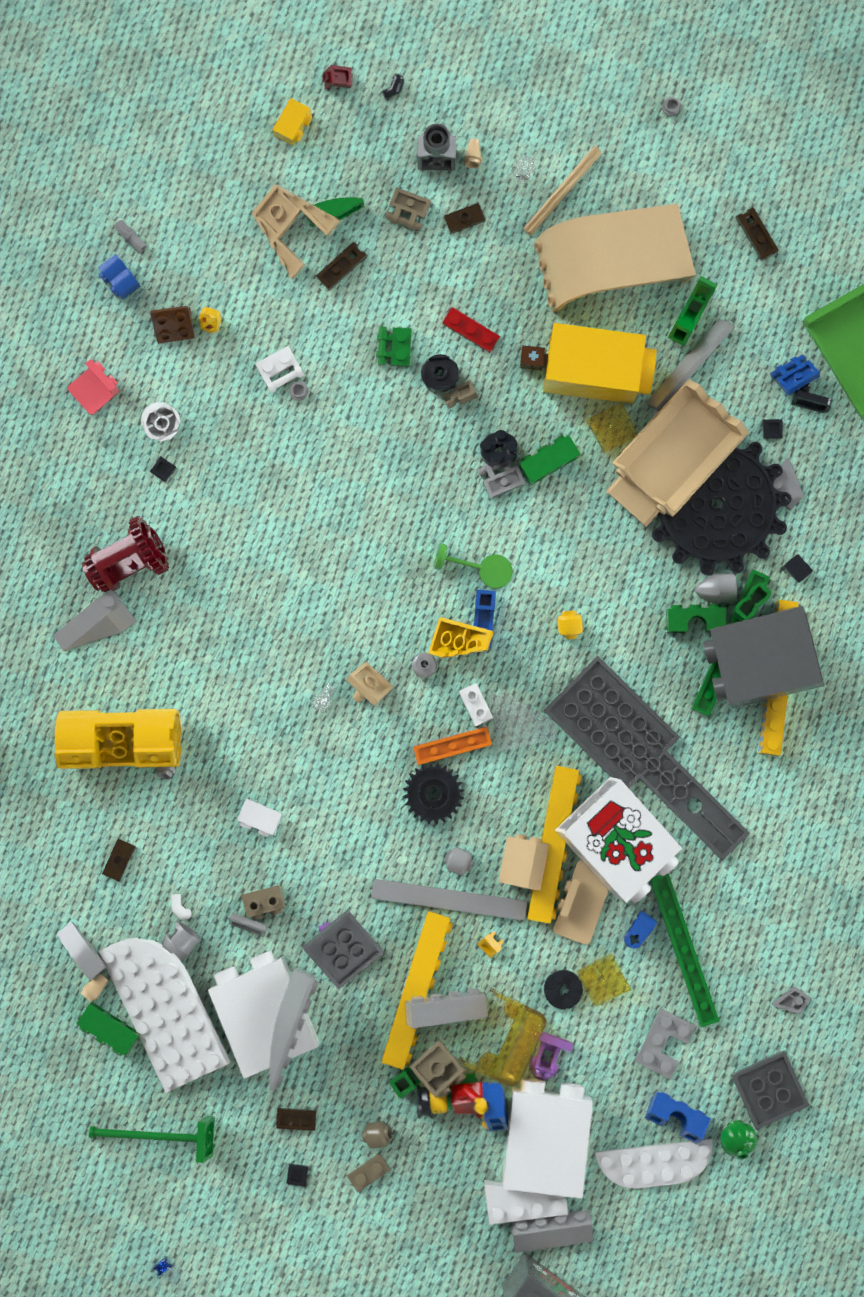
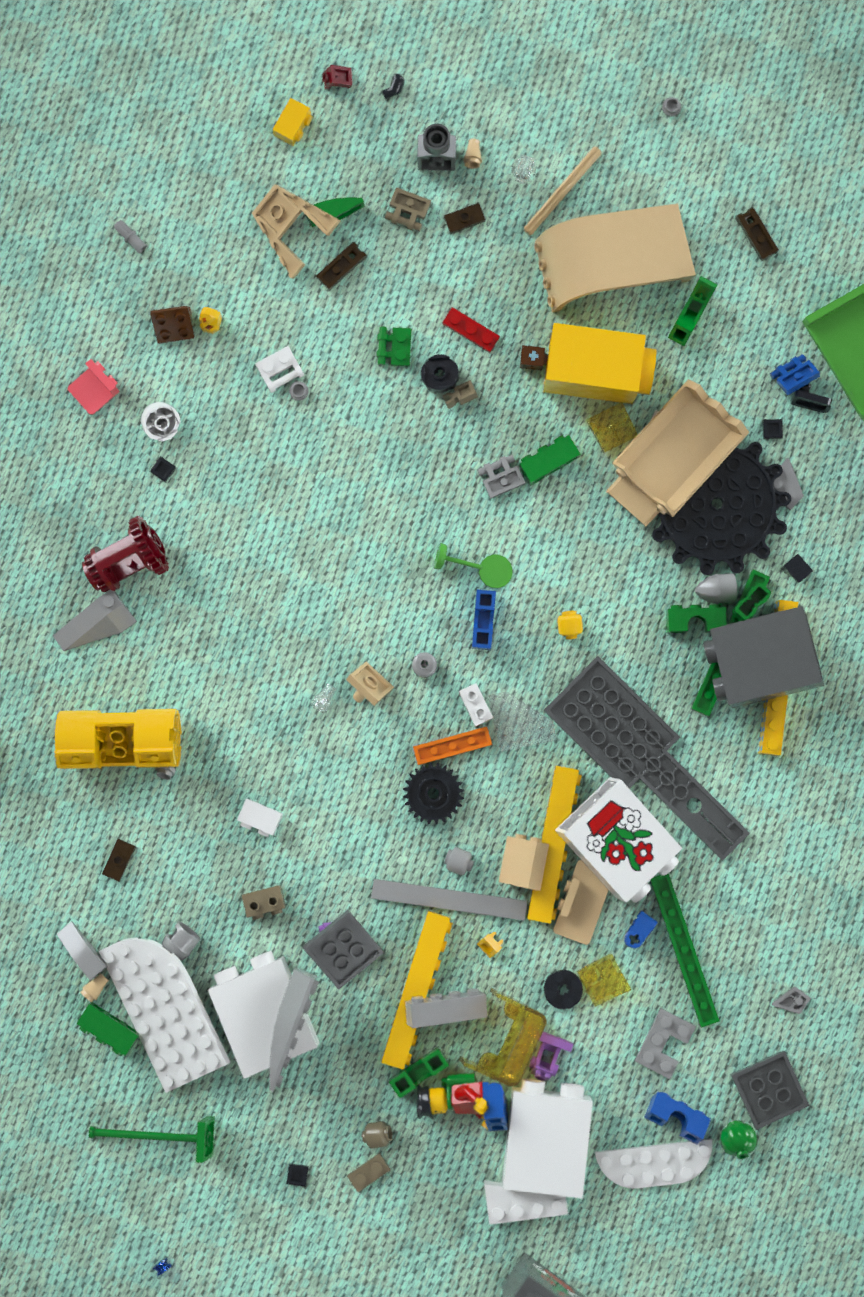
blue brick [98,254,141,300] -> none
white arm [171,894,192,920] -> none
light grey tile [229,913,266,937] -> none
dark brown plate [276,1108,317,1131] -> none
dark tan plate [410,1040,467,1098] -> none
yellow wedge [428,617,494,658] -> none
black plate [480,430,518,468] -> none
light grey brick [511,1210,594,1253] -> none
light grey tile [646,319,734,411] -> none

